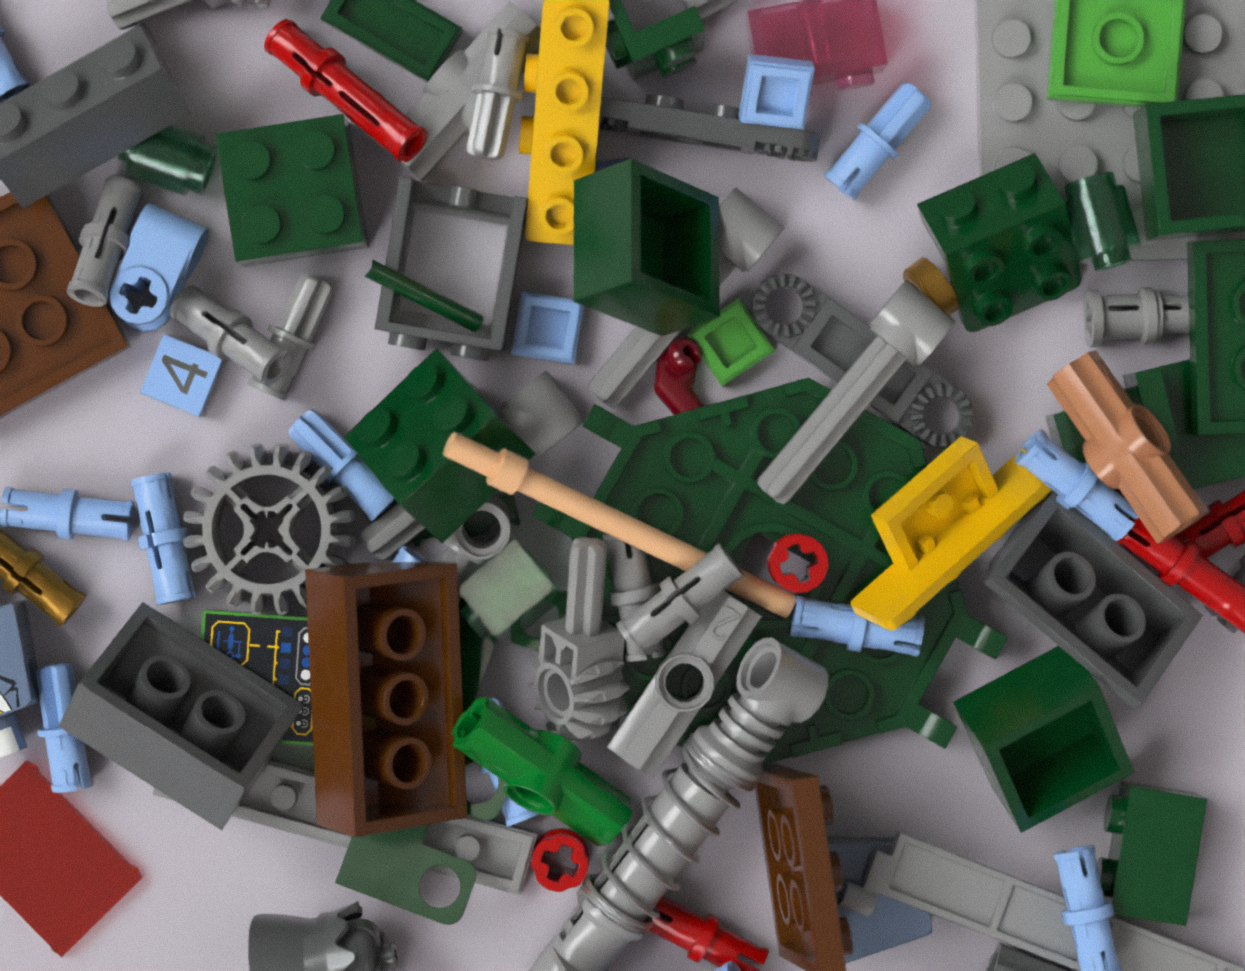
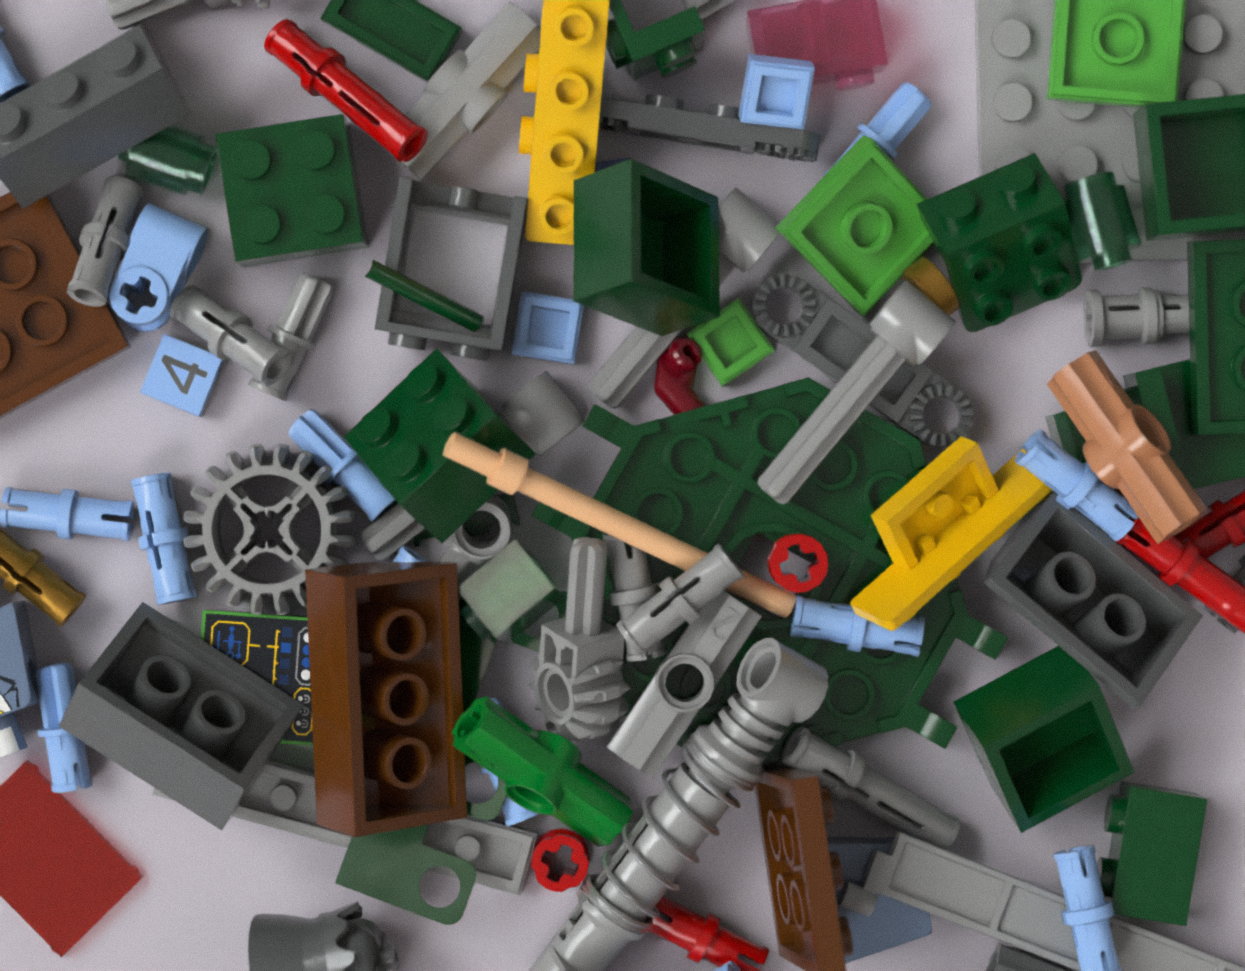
light grey axle [466,27,530,160] -> none
none -> bright green tile [775,135,934,317]
none -> light grey pin [781,726,960,850]

